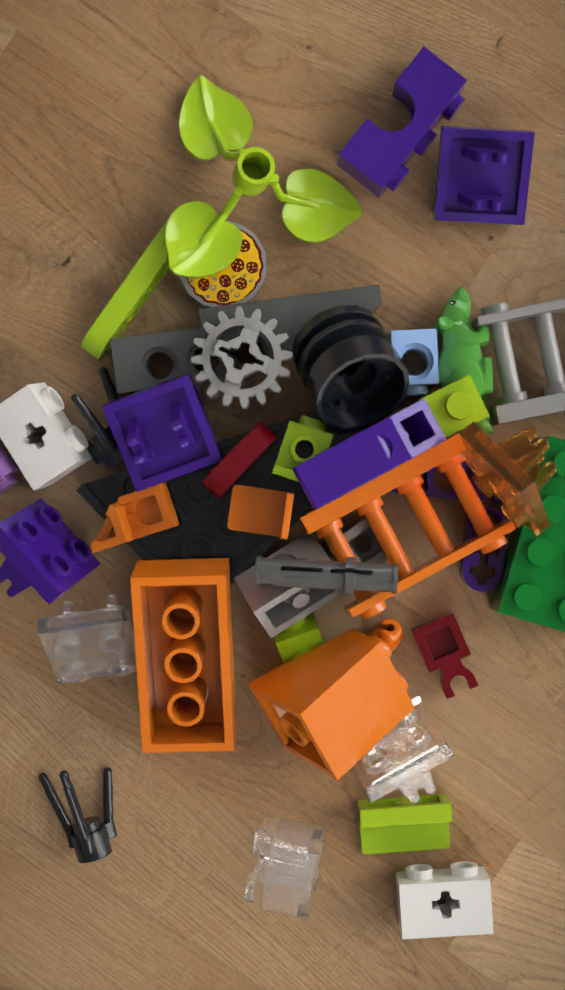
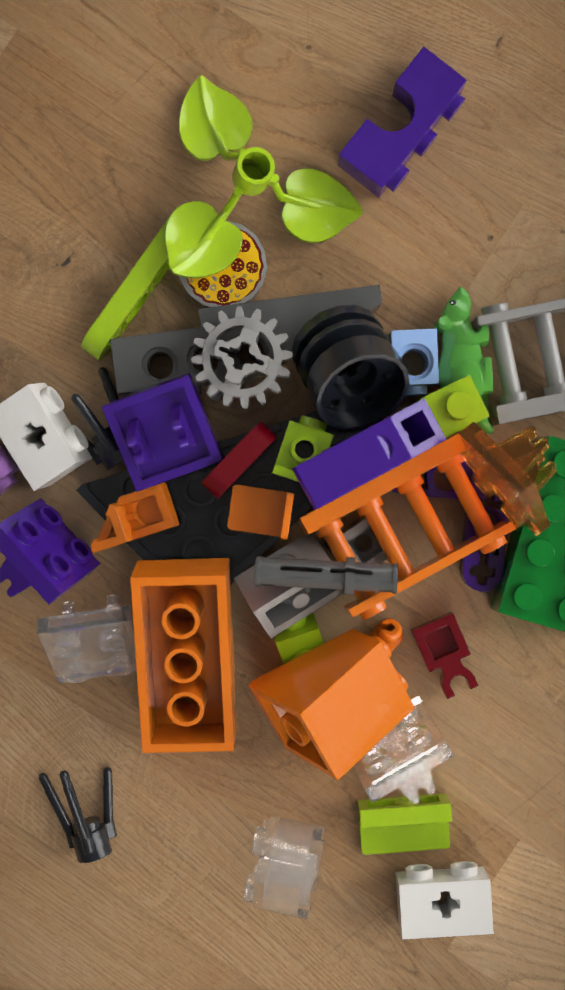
dark purple plate [433,126,535,225] -> none

